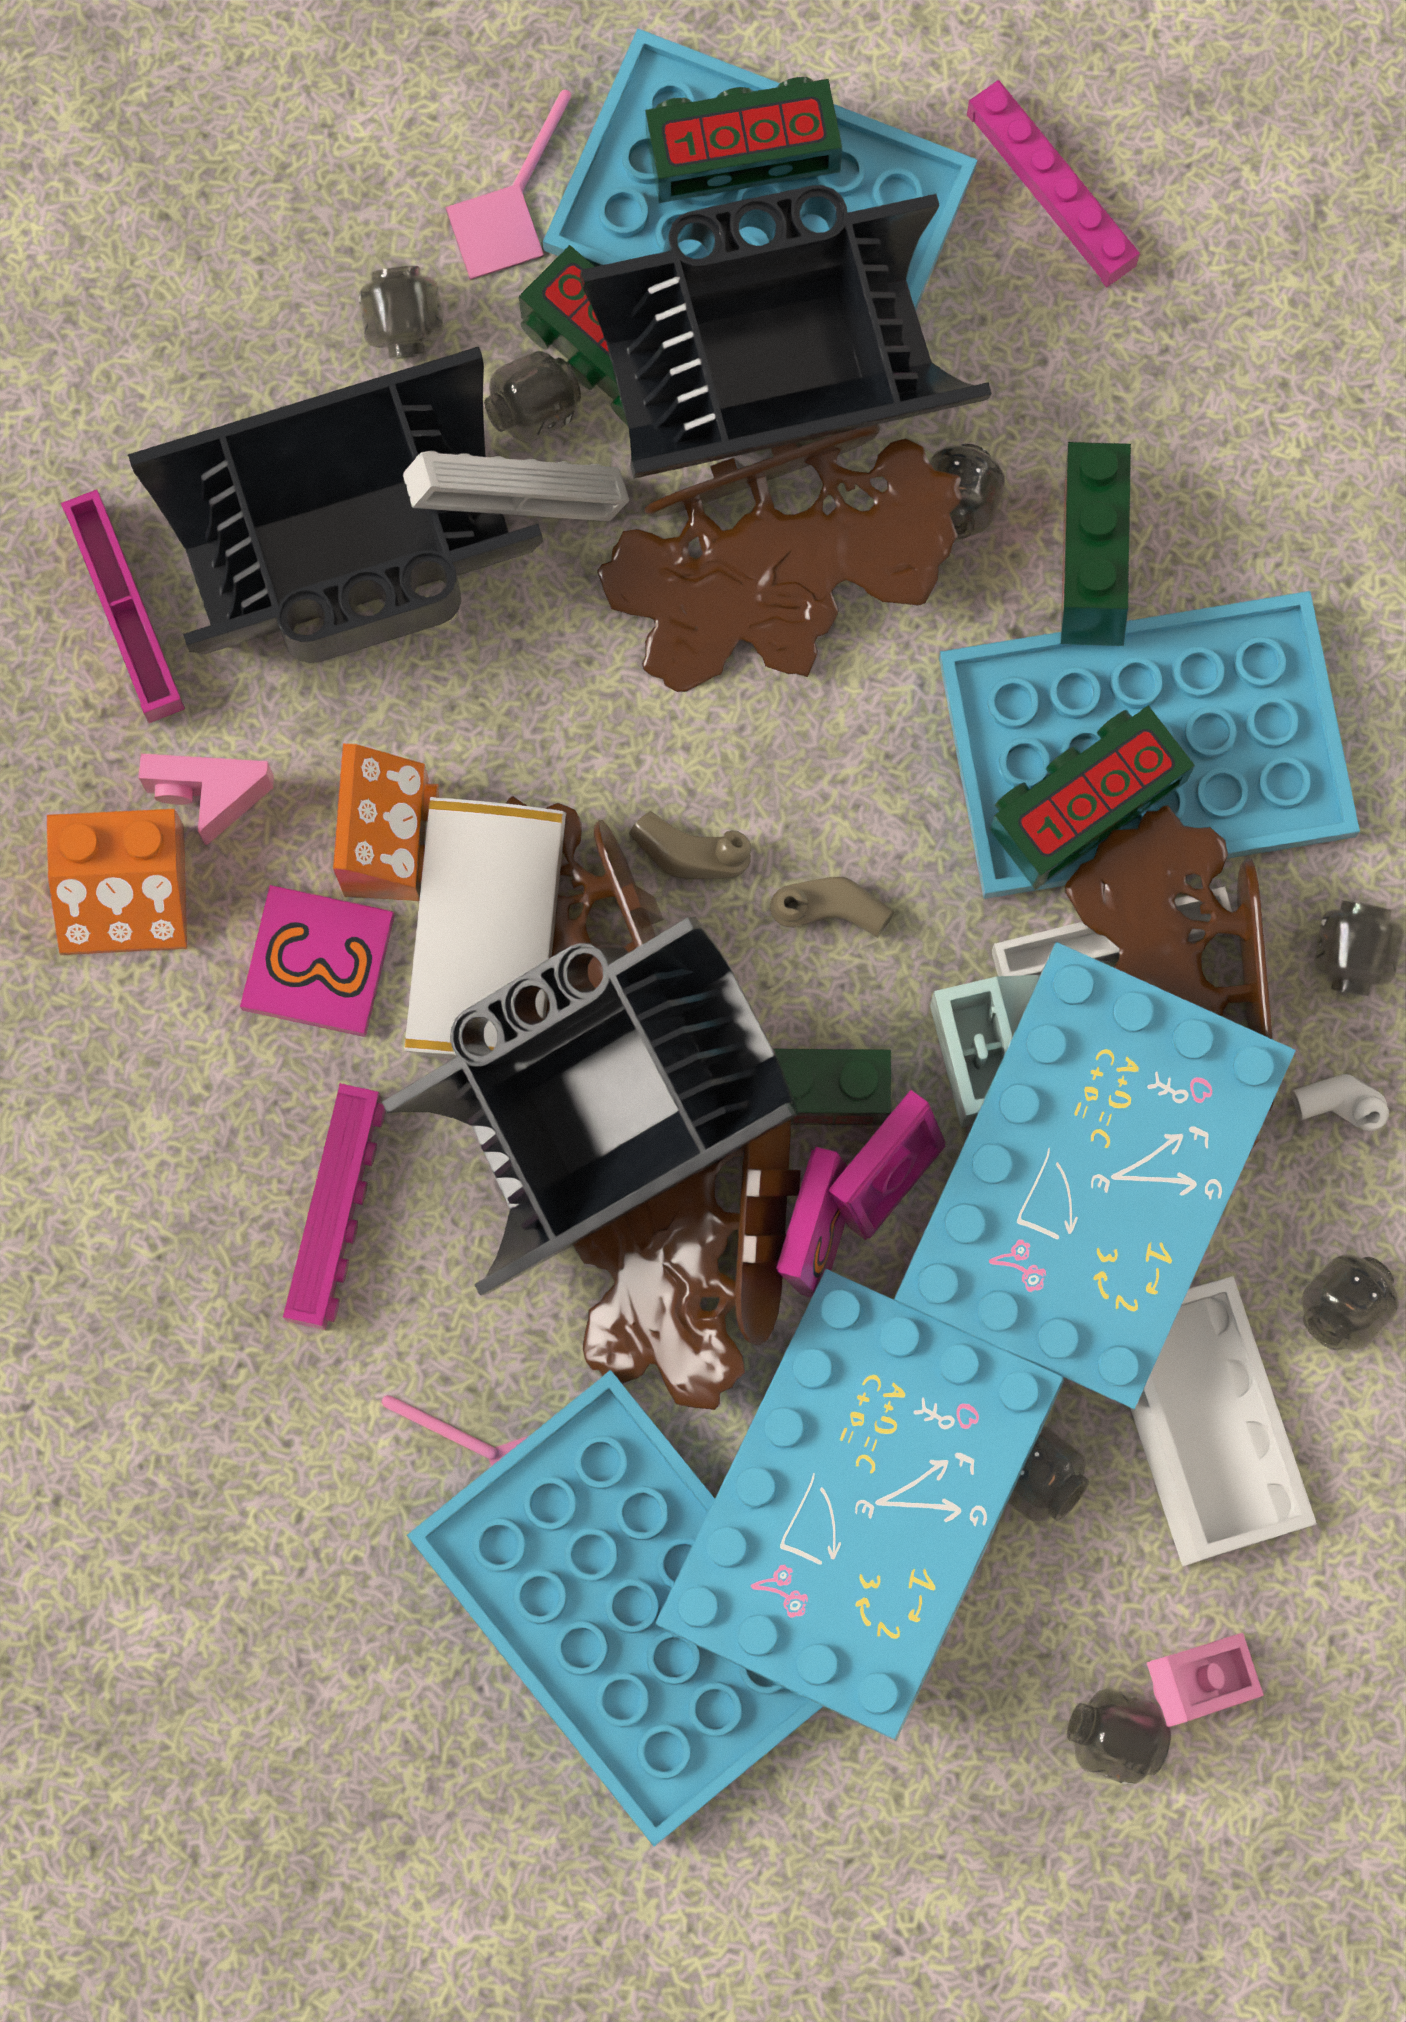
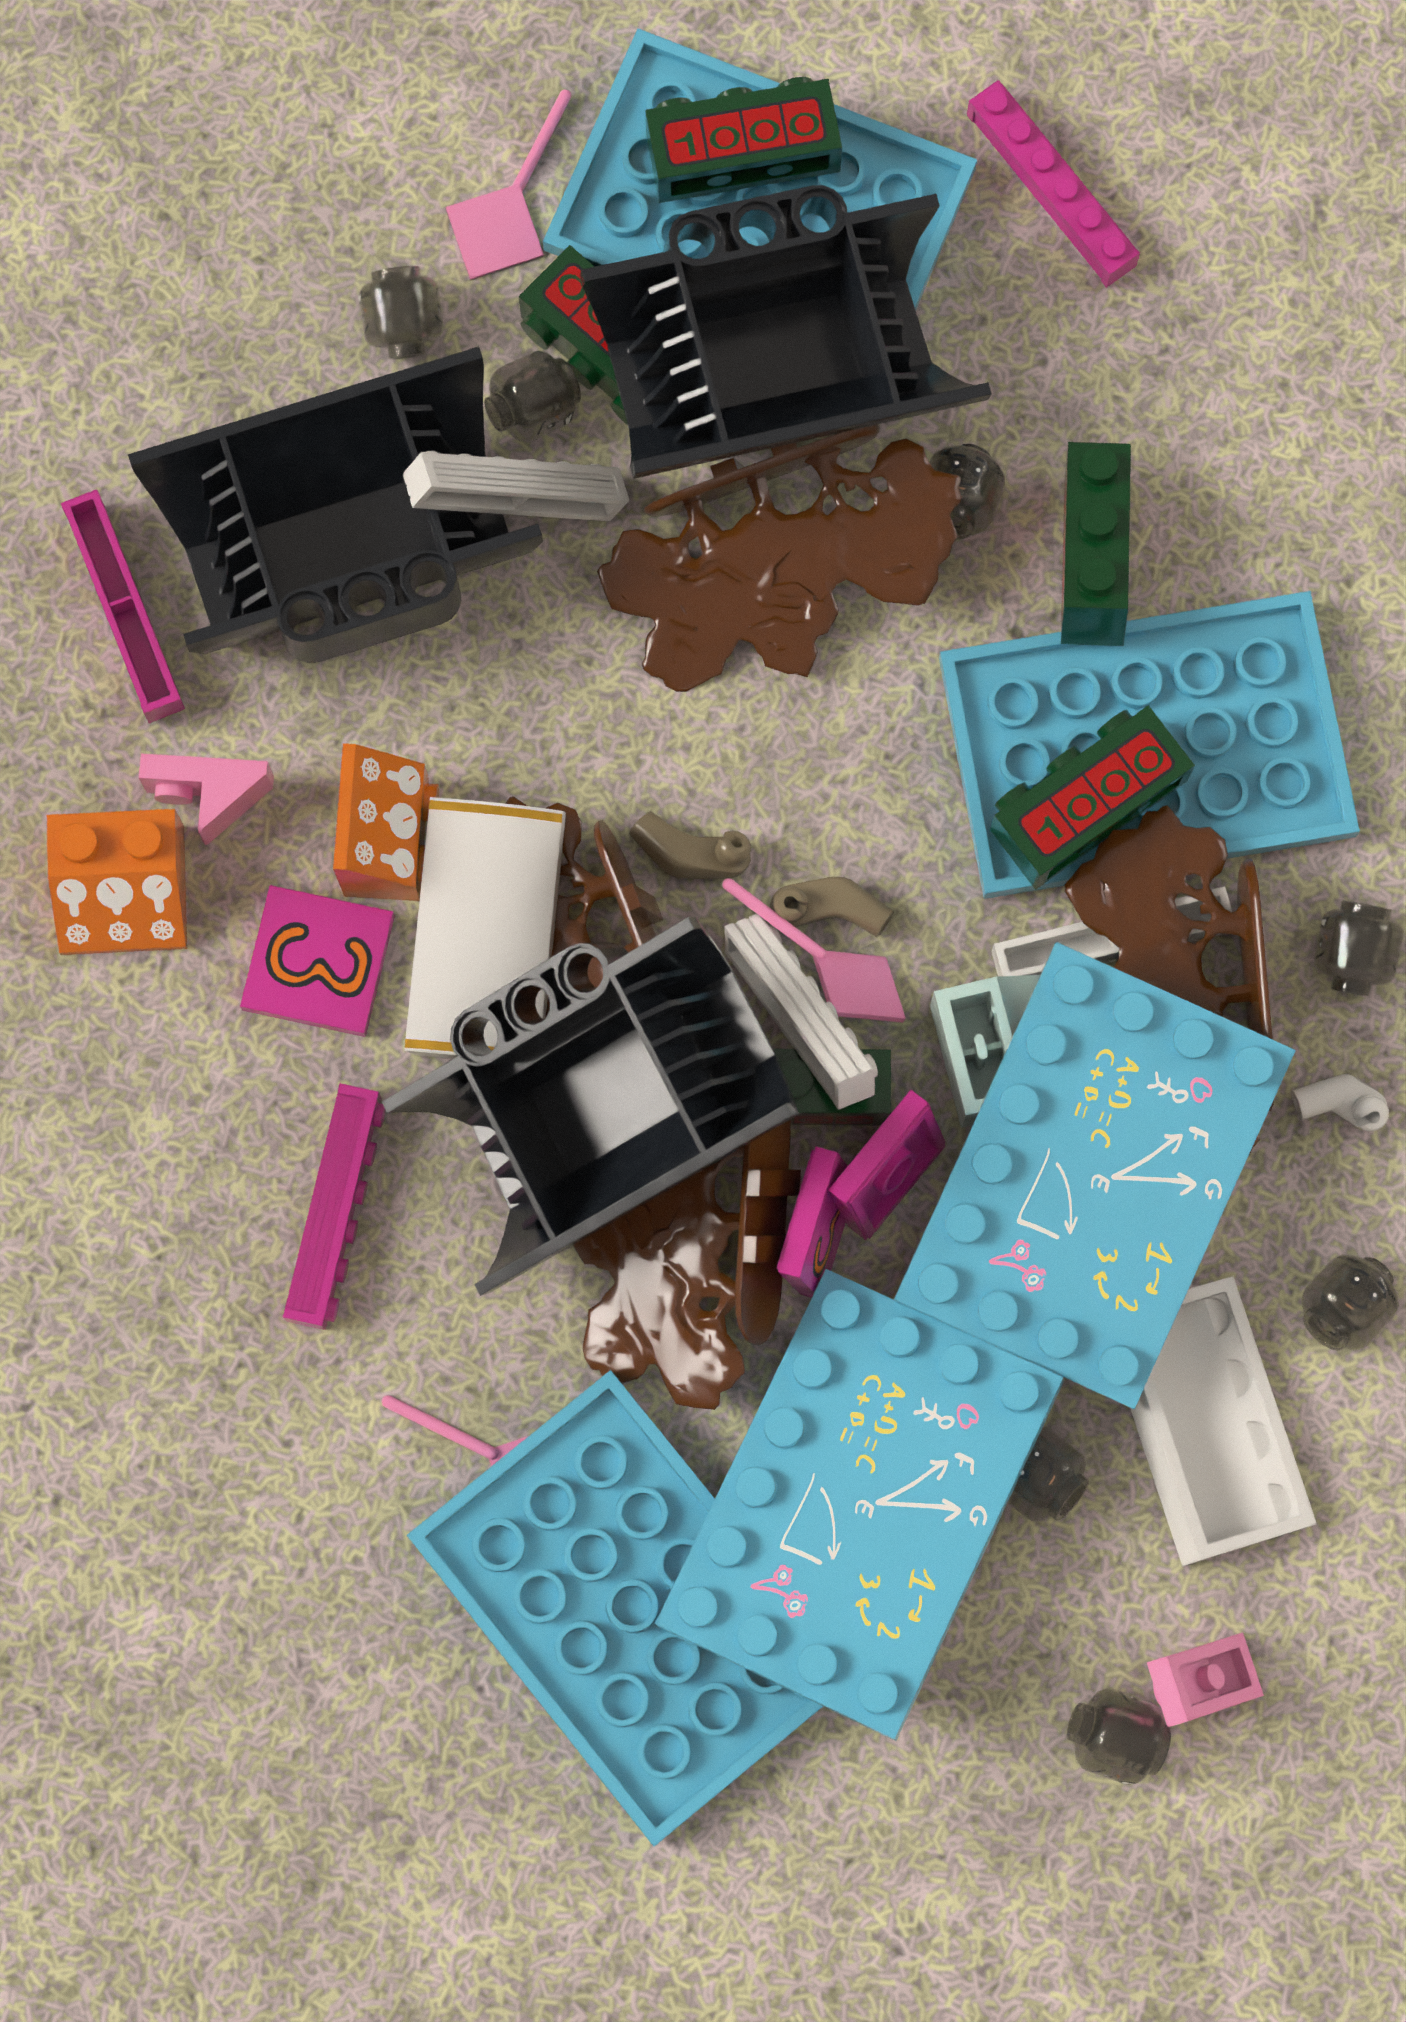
none -> bright pink piece [722,878,906,1023]
none -> white piece [724,914,878,1110]

